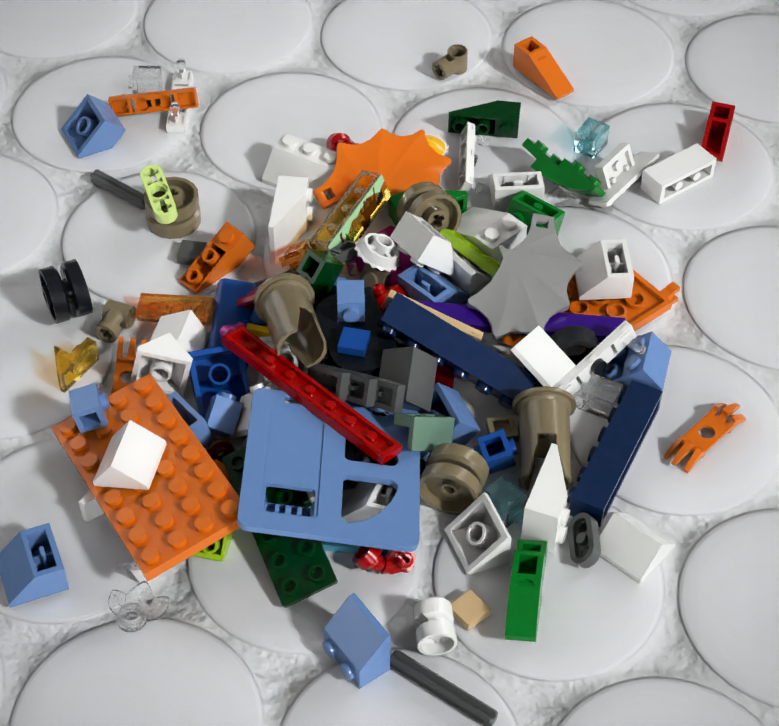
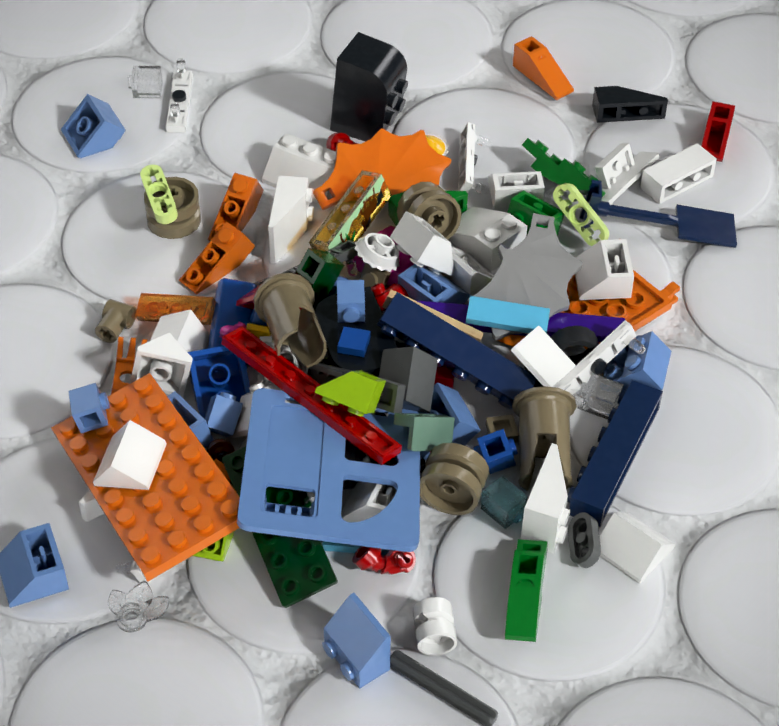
black wheel [38,259,93,324] -> none
clear yellow slope [54,337,99,393] -> none
dark grey axle [90,169,145,209] -> none
orange piece [108,86,199,116] -> none
dark grey tile [177,240,207,265] -> none
clear orange plate [278,239,313,268] -> none
dark tan piece [432,44,468,80] -> none
lime tile [440,228,501,277] -> none
white slope [444,492,512,575] -> none
dark green slope [448,100,521,138] -> none
tan tile [451,589,491,631] -> none
clear light blue brick [573,117,610,159] -> none
orange piece [664,403,746,474] -> none
none -> orange slope [208,173,264,241]
none -> lime slope [315,370,386,417]
none -> black brick [330,32,408,142]
none -> medium azure tile [466,296,550,333]
none -> yellowish green beam [553,183,609,246]
none -> dark blue piece [579,179,737,248]
none -> black slope [592,86,668,123]

